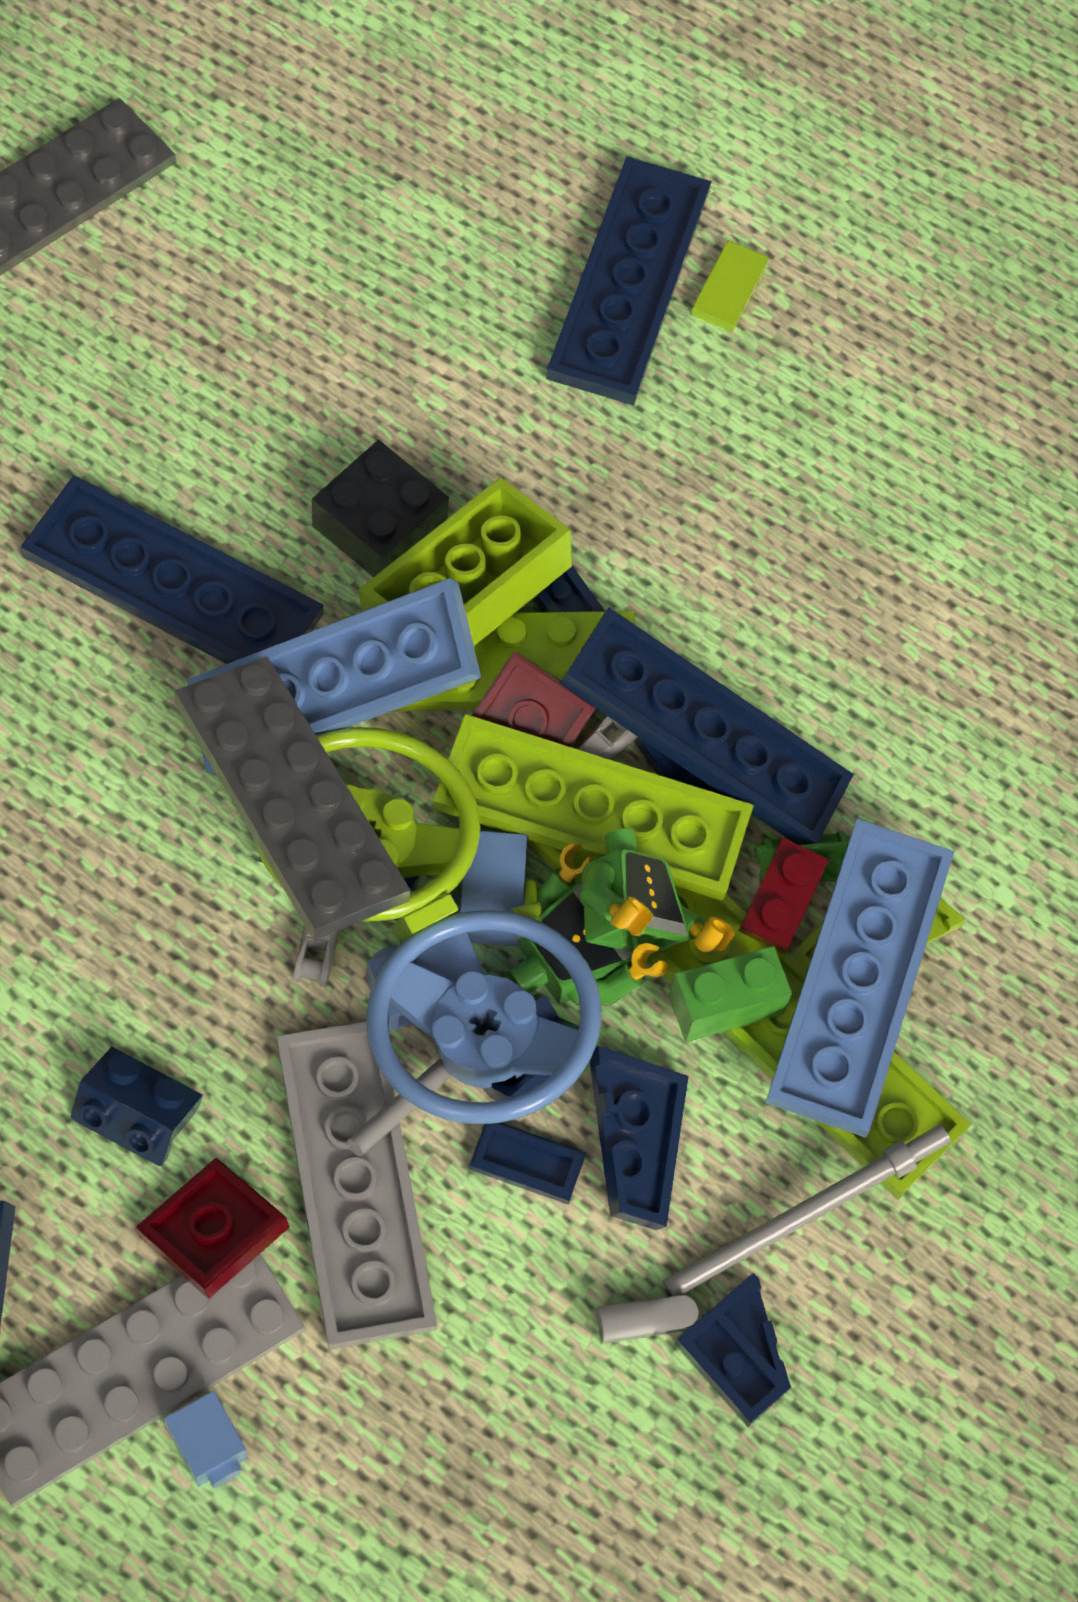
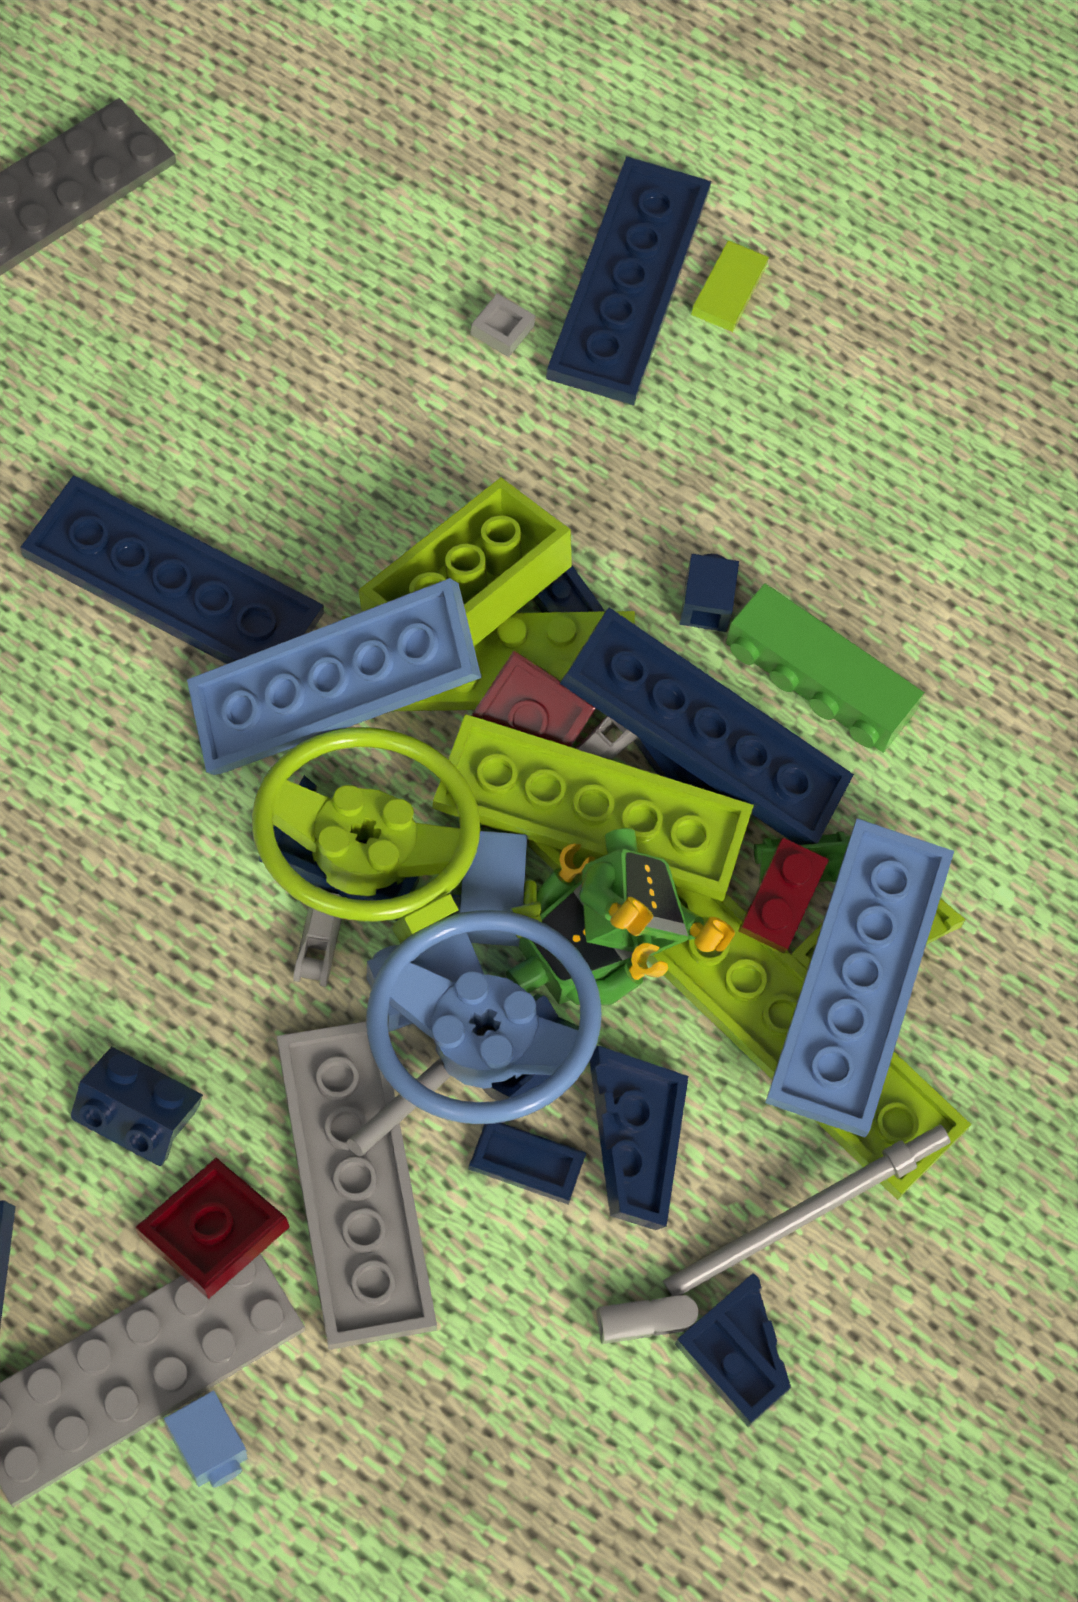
flat silver plate [174,656,411,941] -> none
black brick [312,439,449,577] -> none
bright green brick [669,946,792,1043] -> none
none -> light grey plate [471,293,535,357]
none -> dark blue brick [679,553,739,632]
none -> bright green brick [726,583,925,753]

